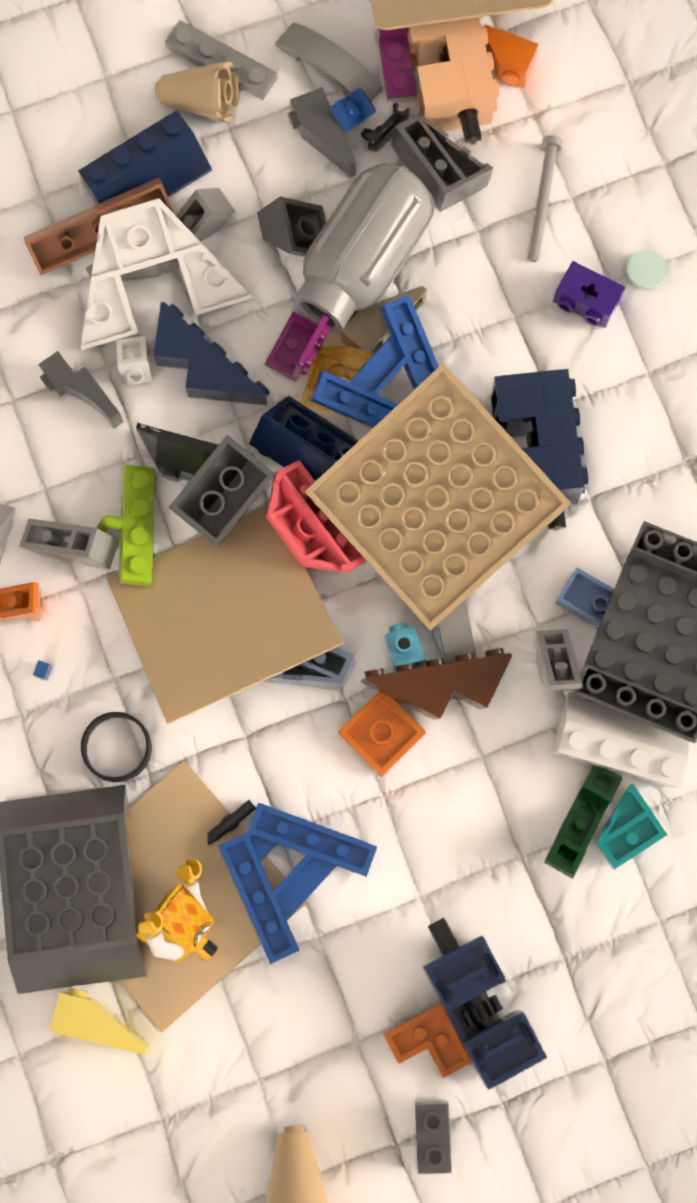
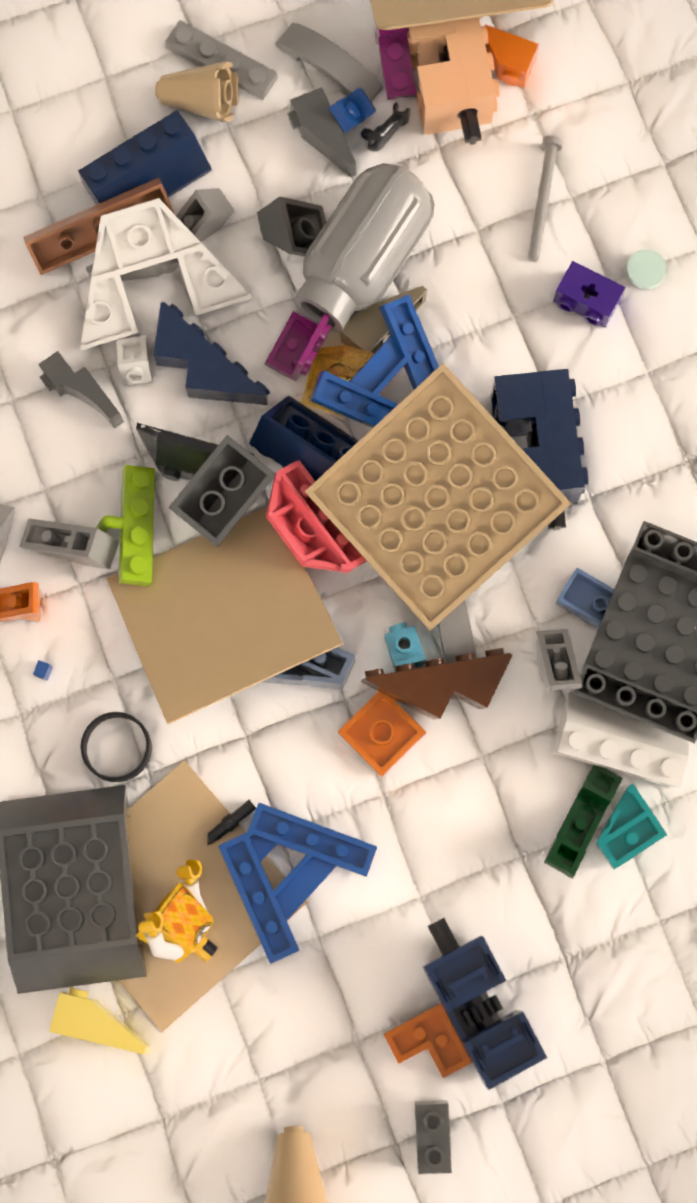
flat silver wedge [391,113,494,212] -> none

